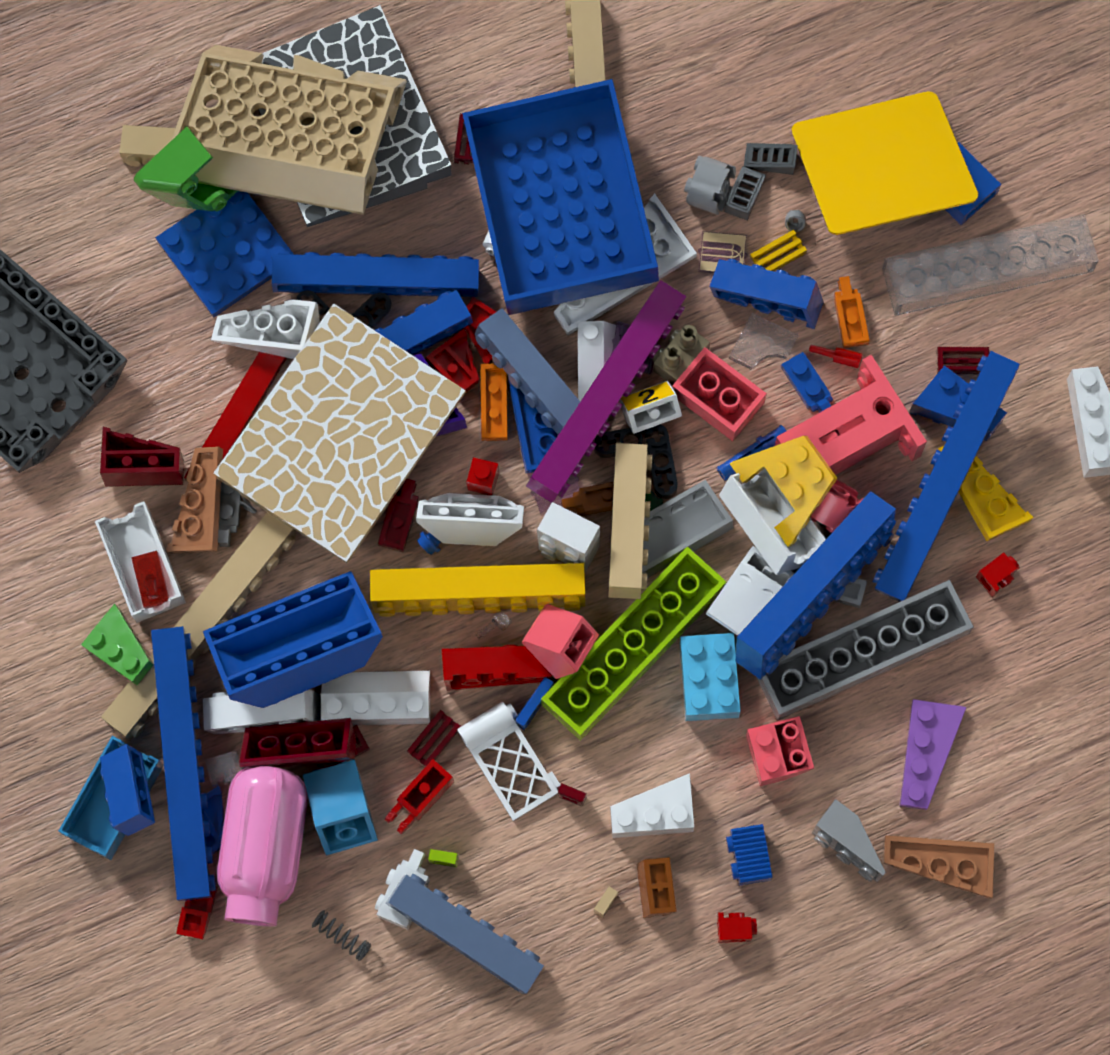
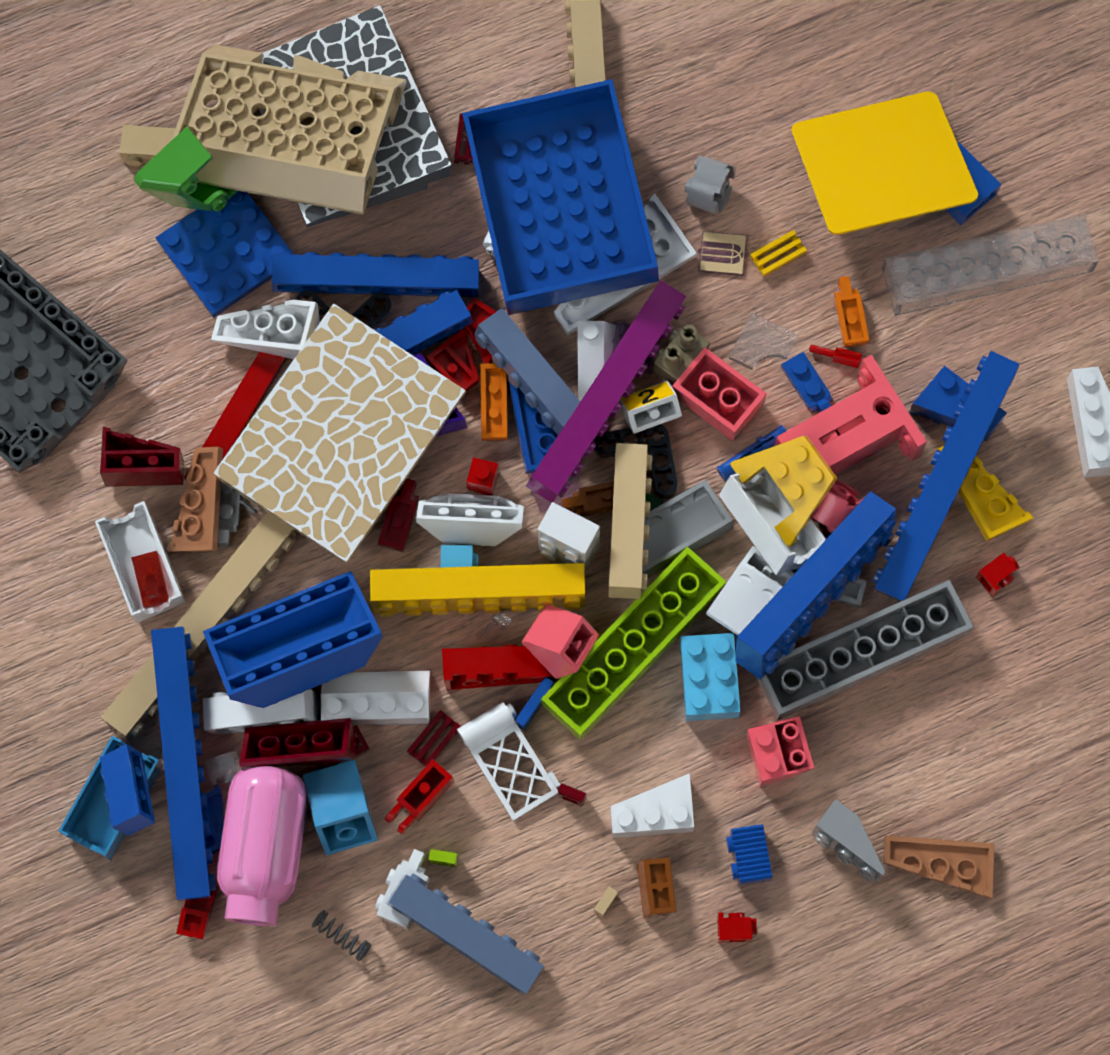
bright green wing [81,603,154,685] -> none
blue plate [417,531,441,555] -> none
blue wedge [709,259,824,330] -> none
dark grey slope [724,166,766,221] -> none
dark grey slope [743,143,798,175] -> none
light grey hinge [785,210,806,232] -> none
medium lavender wing [900,699,966,810] -> none
dark red tile [936,347,989,374] -> none
none -> medium azure brick [440,545,479,568]

